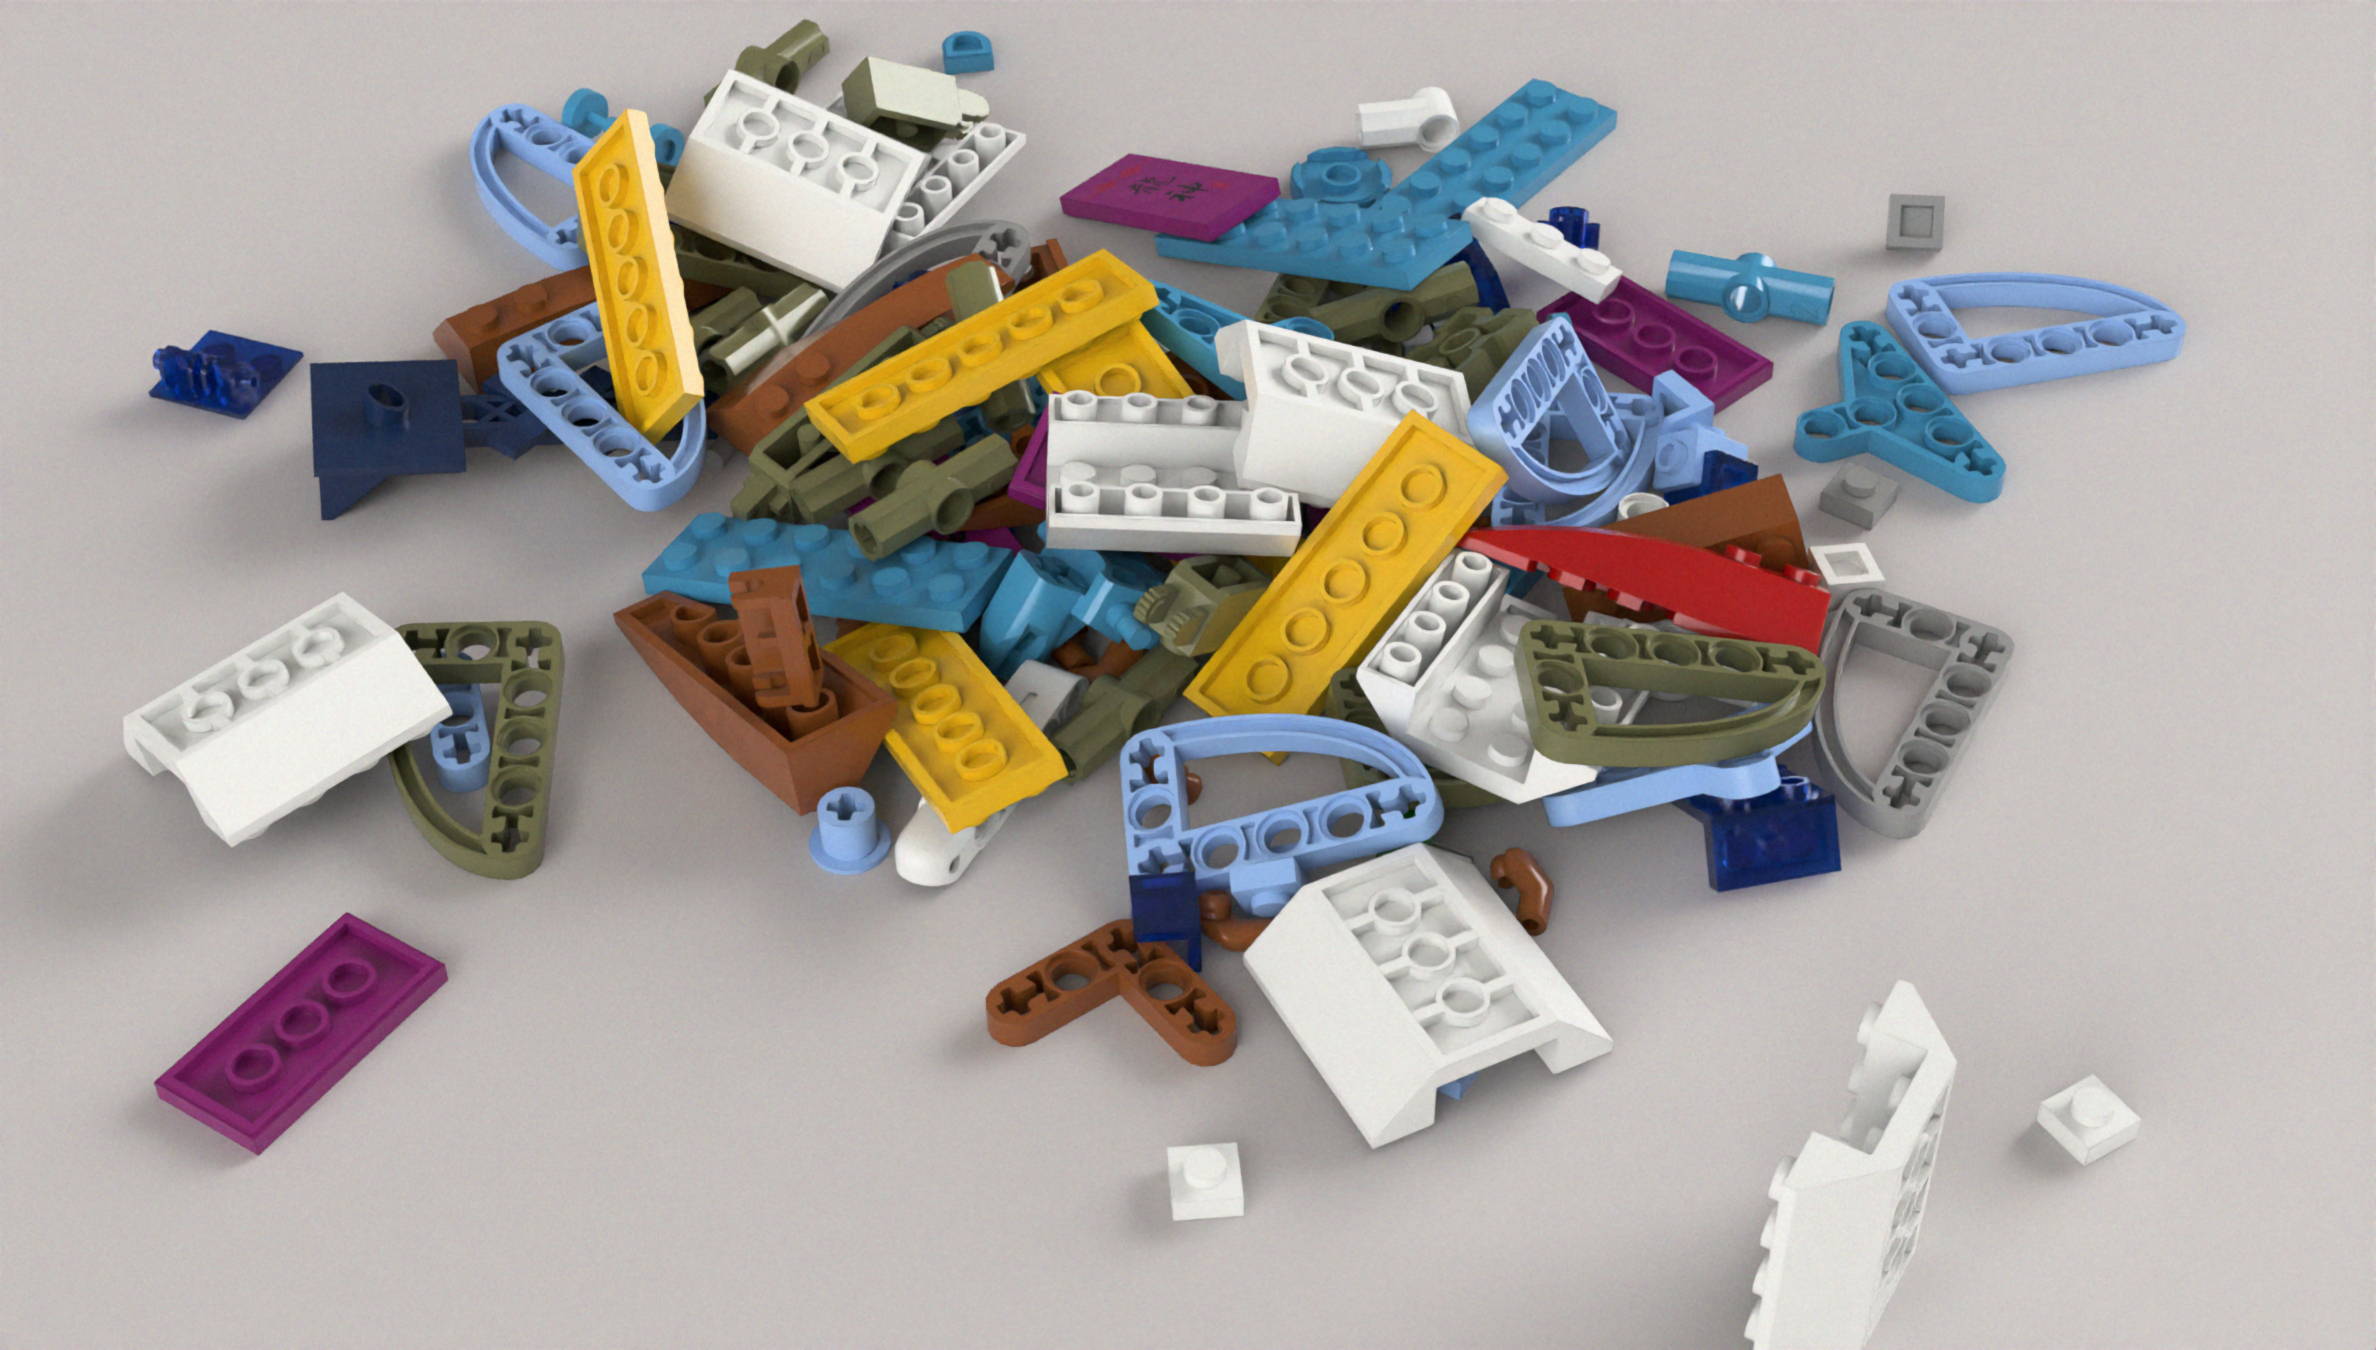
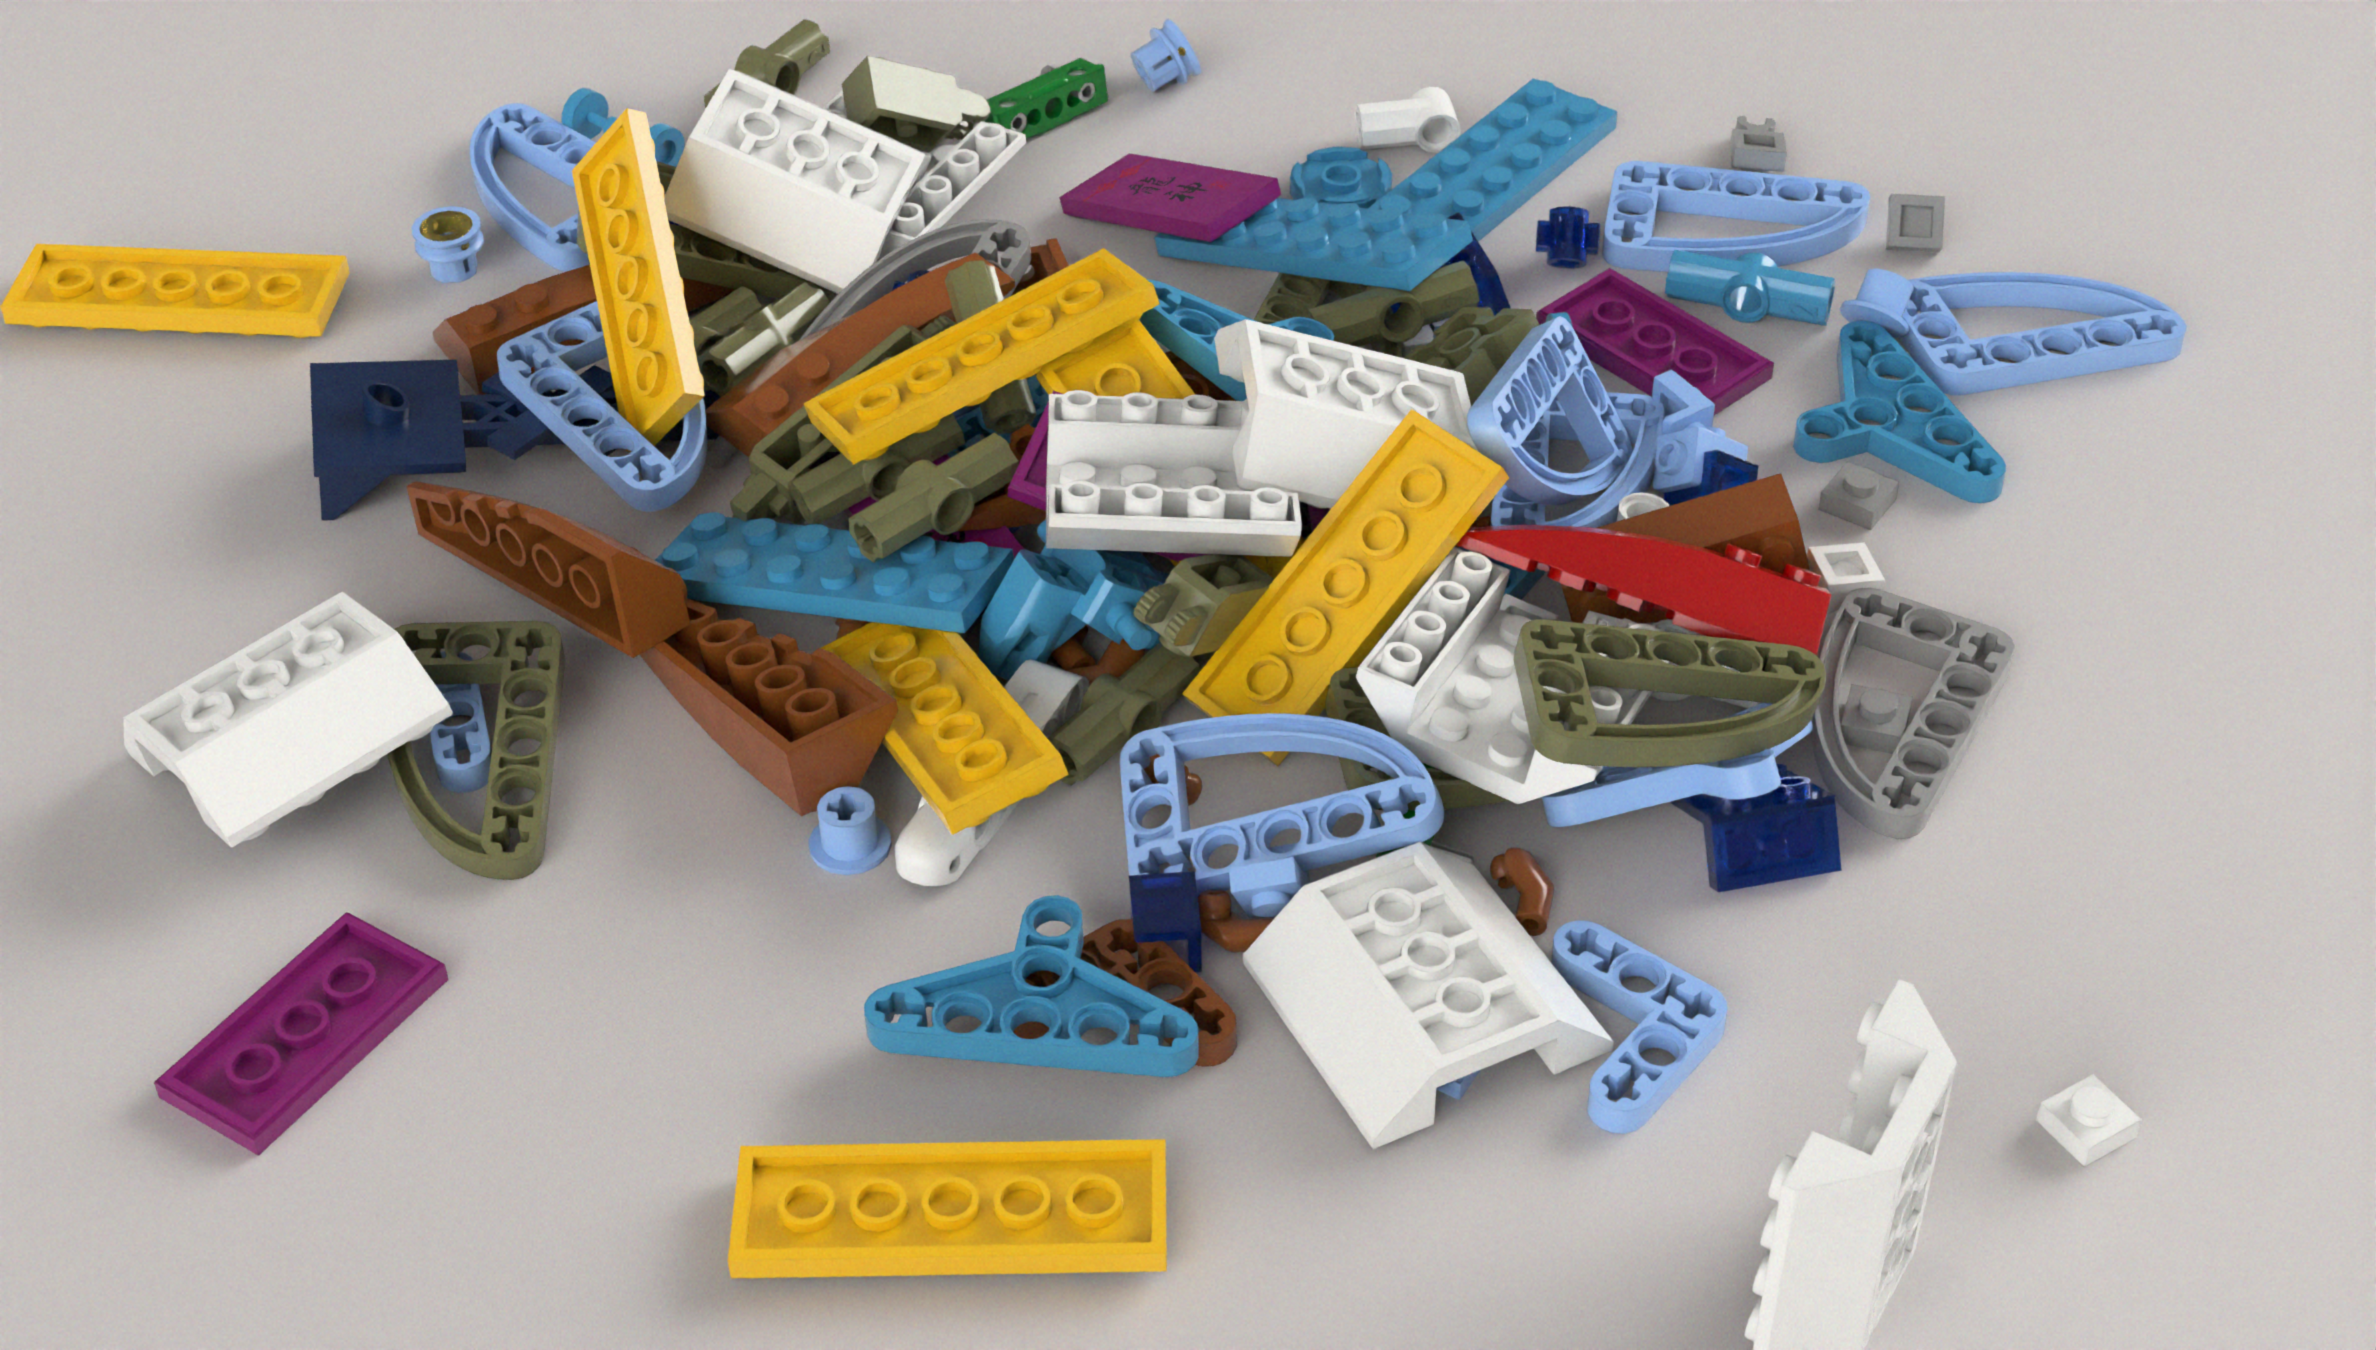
clear blue hinge [148,330,304,420] -> none
dark orange hinge [728,565,825,708] -> none
dark azure tile [942,31,994,75] -> none
white plate [1167,1142,1244,1221] -> none
white plate [1461,197,1623,305] -> none
none -> yellow plate [0,244,350,338]
none -> dark orange wedge [406,481,690,658]
none -> light blue piece [411,206,484,283]
none -> yellow plate [728,1139,1167,1279]
none -> dark azure beam [864,895,1199,1077]
none -> green piece [982,58,1109,139]
none -> light blue piece [1130,19,1201,92]
none -> light blue beam [1551,920,1727,1134]
none -> light blue beam [1602,161,1870,272]
none -> light grey plate [1729,116,1787,173]
none -> light blue piece [1840,268,1914,338]
none -> light grey plate [1841,684,1913,754]

